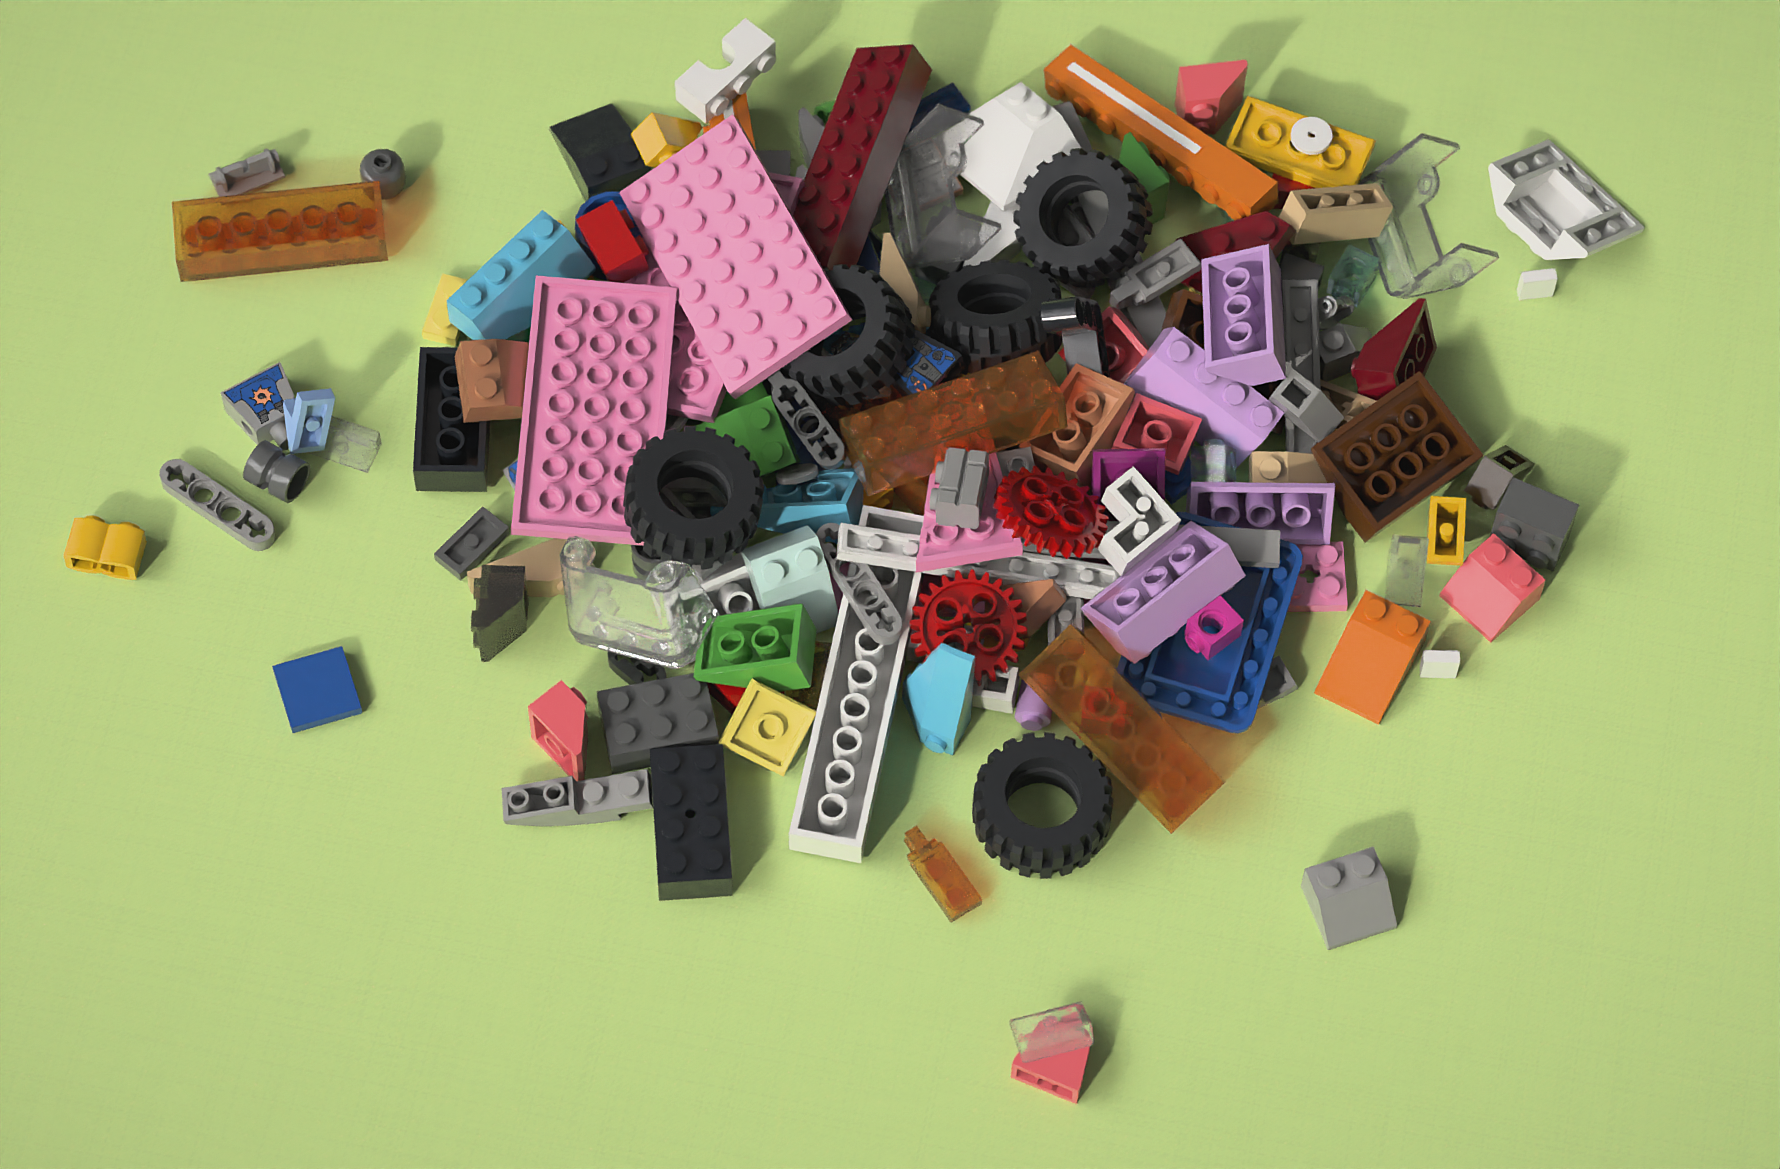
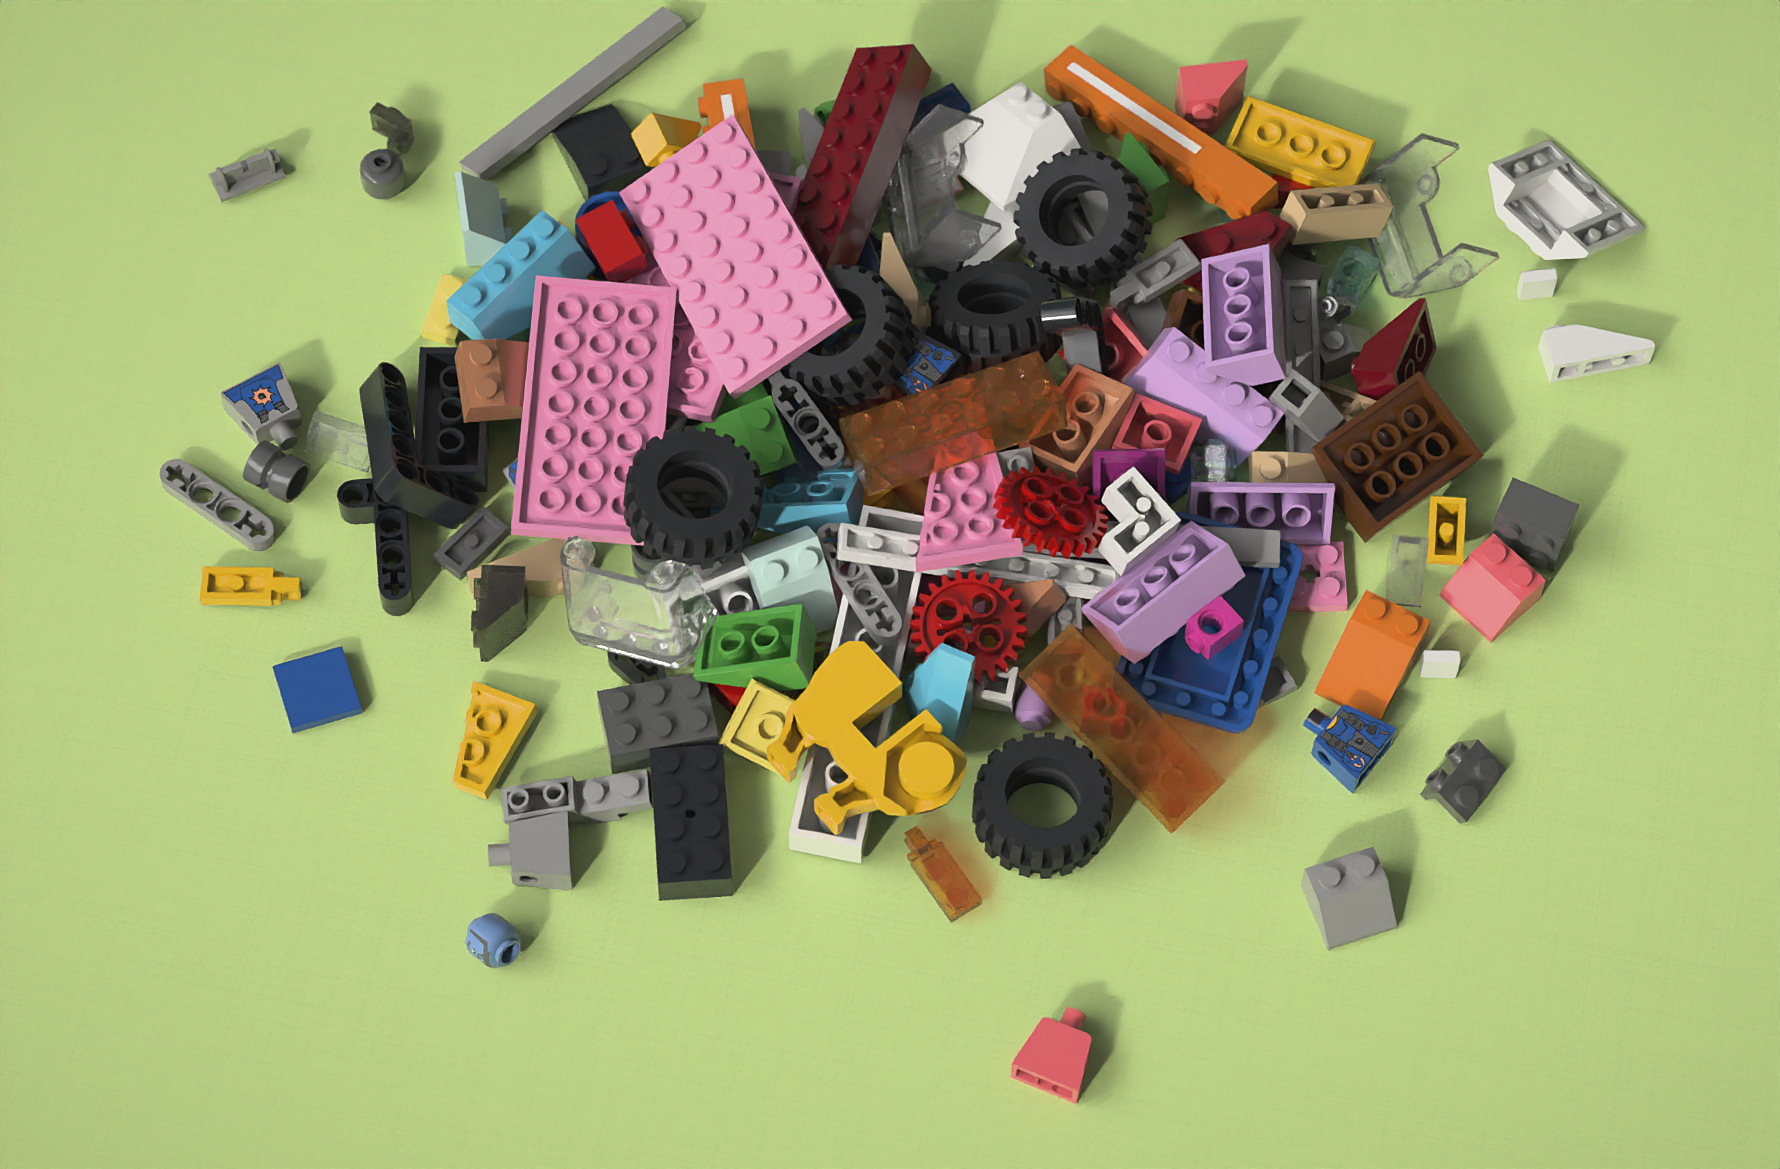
yellow brick [64,515,147,580] -> none
clear orange brick [172,180,388,282] -> none
light blue slope [283,388,335,454] -> none
coral slope [528,680,588,781] -> none
white arch [675,18,776,123] -> none
white wheel [776,463,819,485] -> none
light grey brick [930,447,989,529] -> none
clear slope [1009,1002,1094,1063] -> none
white wheel [1291,117,1332,155] -> none
slope [1464,445,1535,510] -> none
none -> yellow hinge [199,566,302,606]
none -> black beam [337,478,414,616]
none -> black beam [359,362,479,529]
none -> clear smoke bracket [370,102,414,156]
none -> yellow wing [453,681,538,800]
none -> light aqua slope [454,171,512,267]
none -> light grey tile [459,7,686,181]
none -> medium blue head [466,913,521,968]
none -> light grey torso [488,811,572,890]
none -> yellow animal [767,641,967,836]
none -> torso [1303,705,1396,794]
none -> flat silver bracket [1420,739,1506,823]
none -> white slope [1538,324,1655,383]

